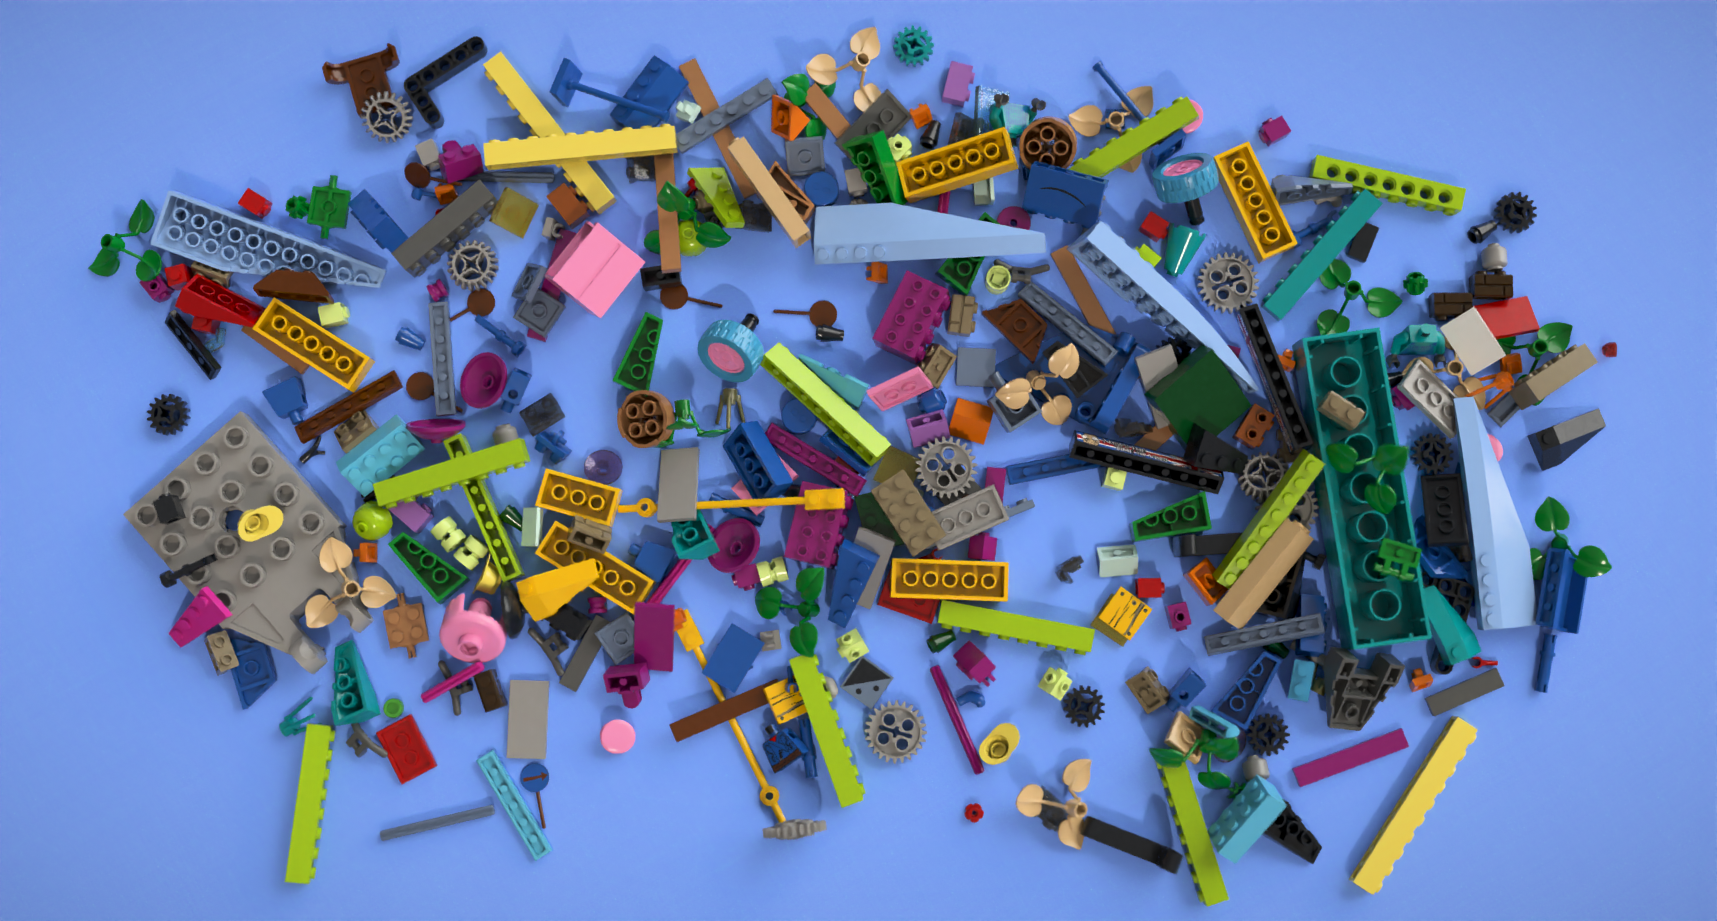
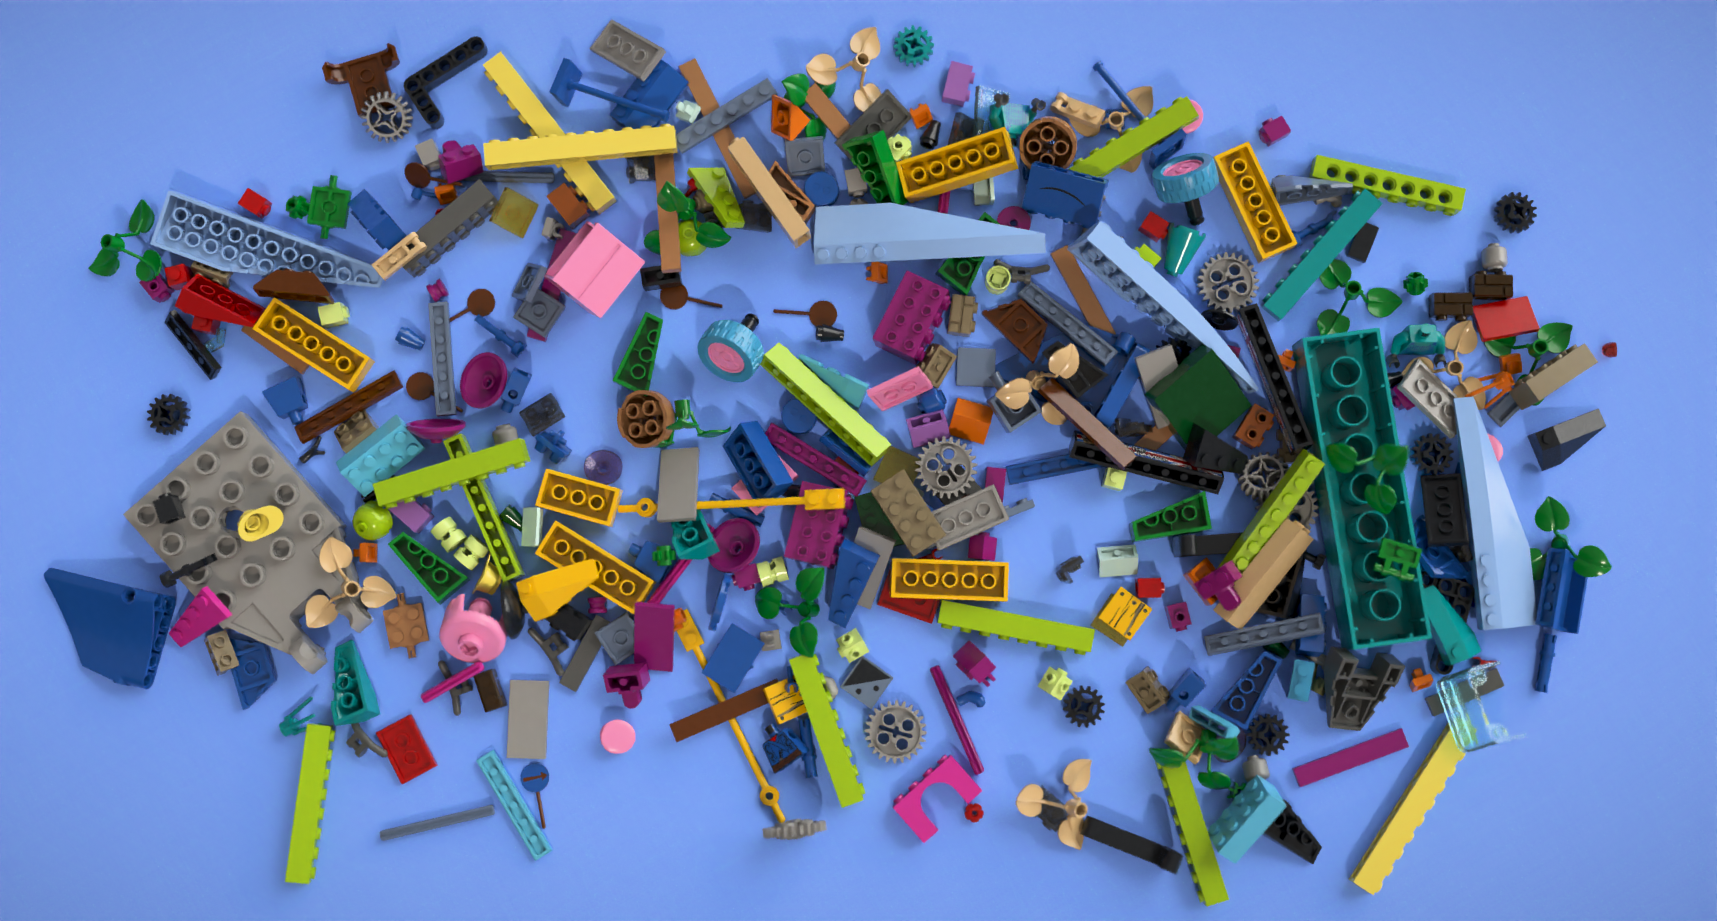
bright green tile [383,698,404,718] -> none
light grey gear [447,240,499,291] -> none
dark tan brick [567,515,612,554] -> none
olive plant [715,388,745,429] -> none
dark green cone [926,630,956,654] -> none
light yellow piece [979,723,1020,765] -> none
dark tan brick [1316,391,1365,431] -> none
white tile [1440,307,1506,376] -> none
black cone [1467,220,1497,244] -> none
none -> blue panel [43,568,176,689]
none -> tan plate [372,232,427,281]
none -> light grey tile [589,19,666,82]
none -> green gear [652,546,676,566]
none -> blue tile [708,573,732,631]
none -> dark pink arch [892,754,982,843]
none -> tile [1038,378,1136,470]
none -> tan plate [1049,92,1105,129]
none -> magenta brick [1193,560,1243,611]
none -> black dish [1201,308,1238,331]
none -> clear light blue windscreen [1436,661,1527,753]

